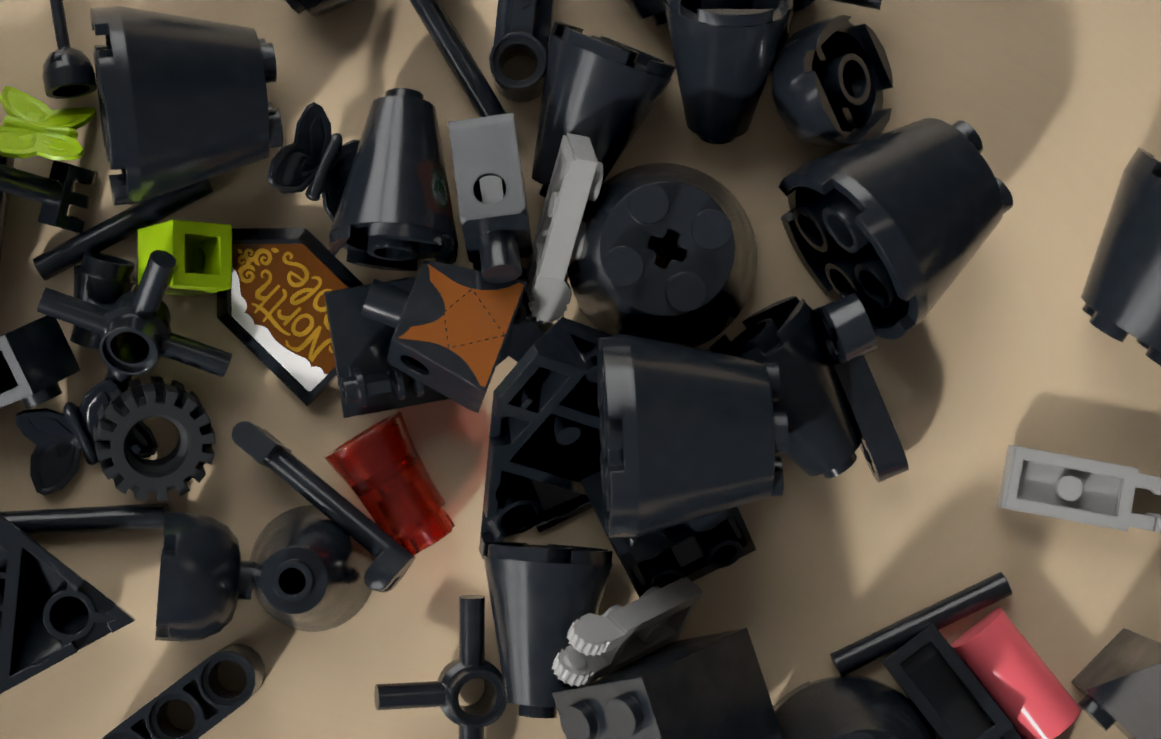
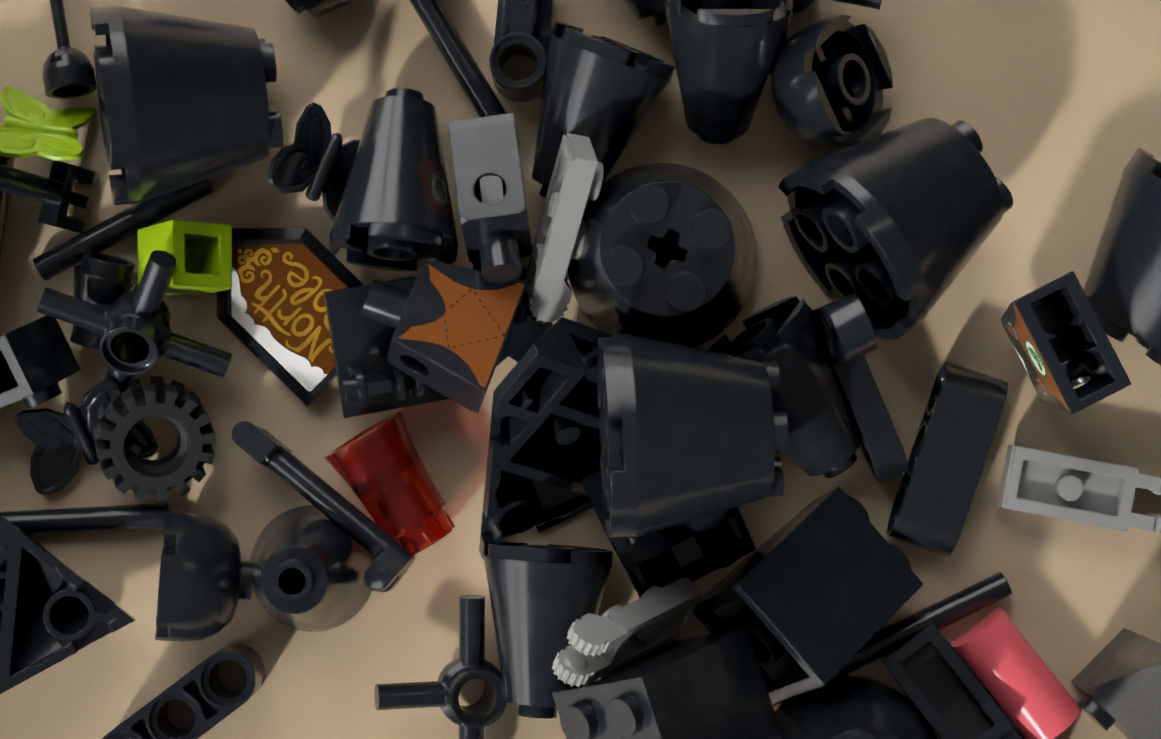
none -> black slope [693,487,923,704]
none -> black beam [886,361,1008,557]
none -> black torso [1001,271,1131,415]

